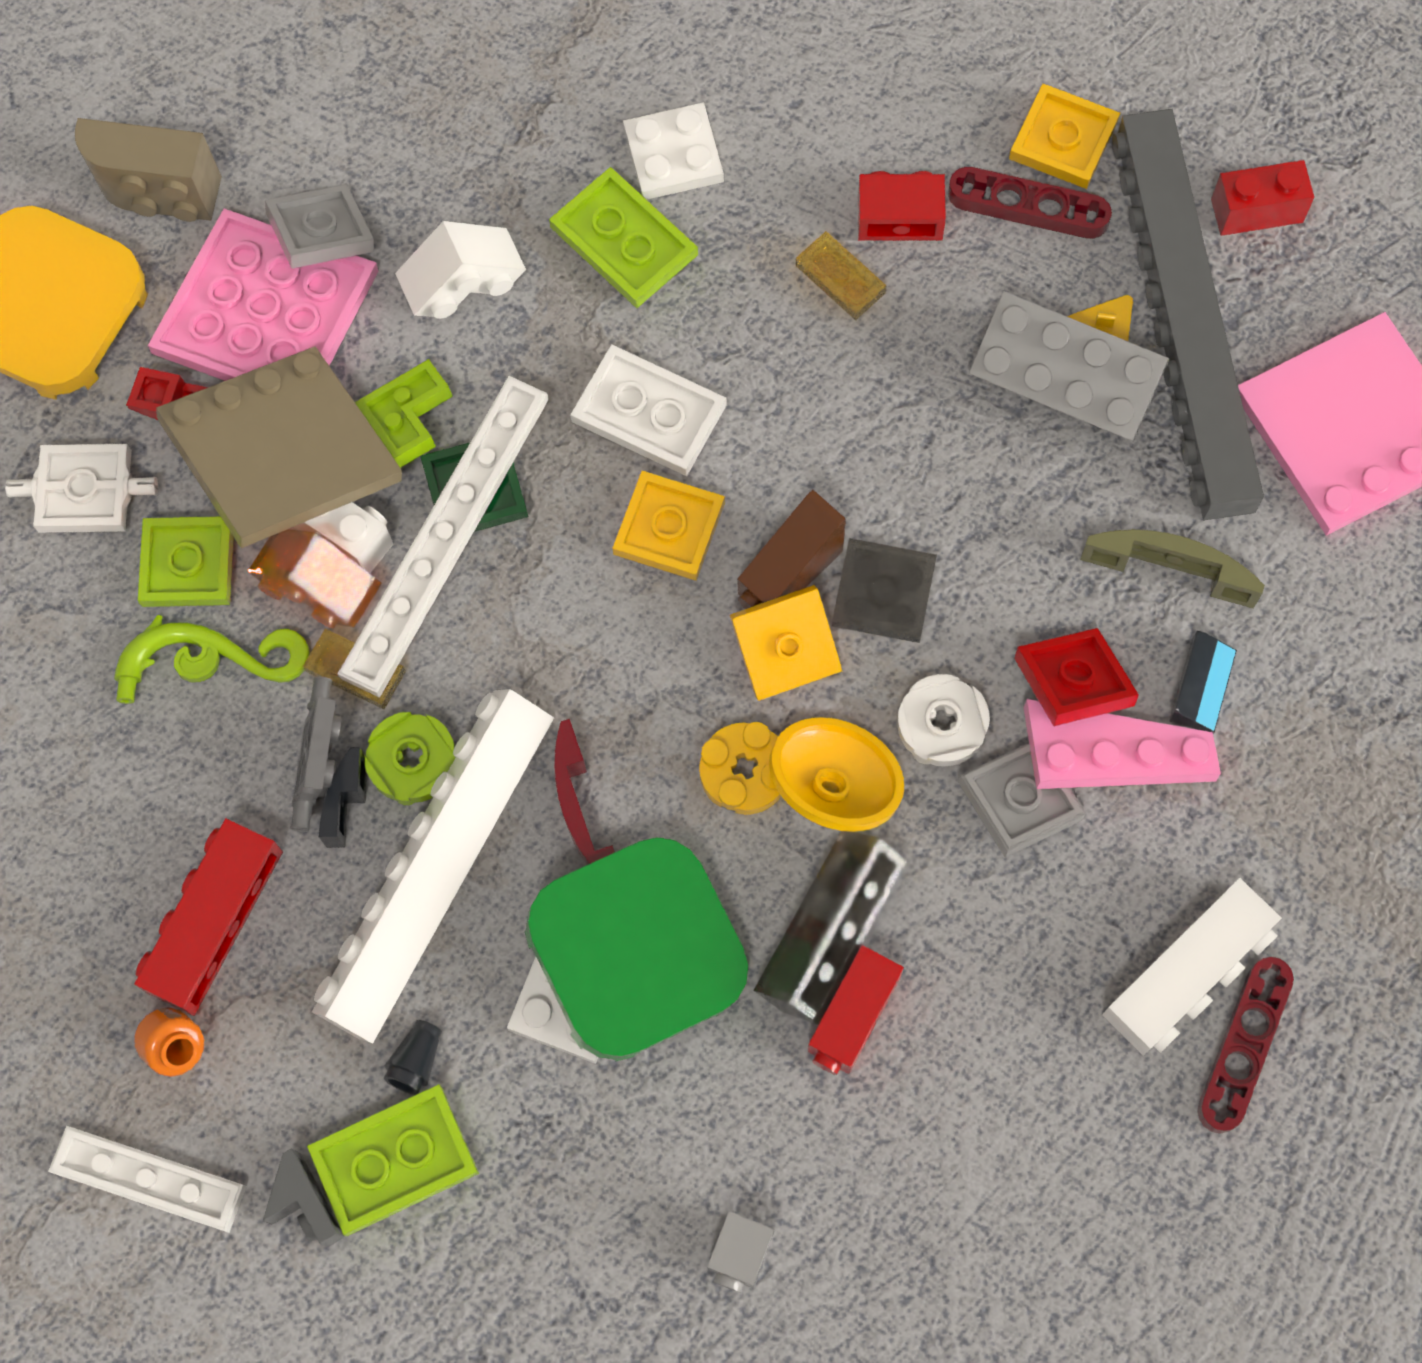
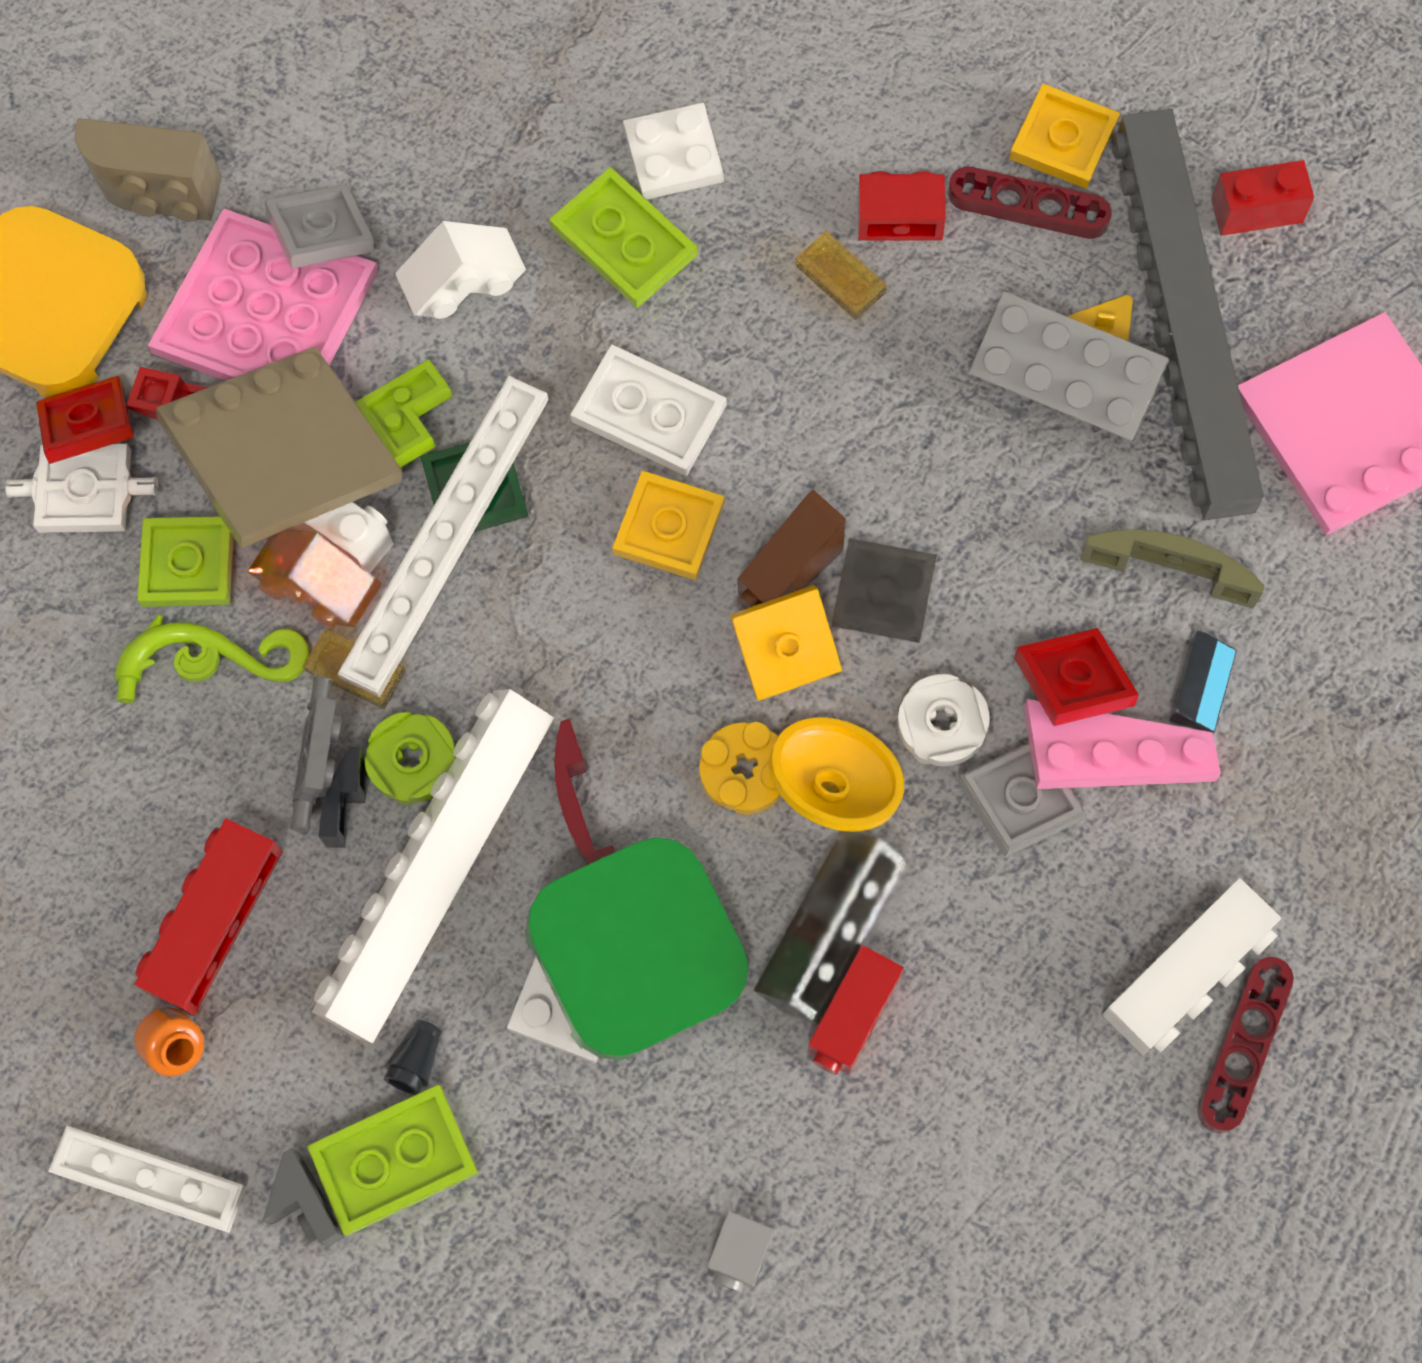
none -> red plate [36,376,134,464]

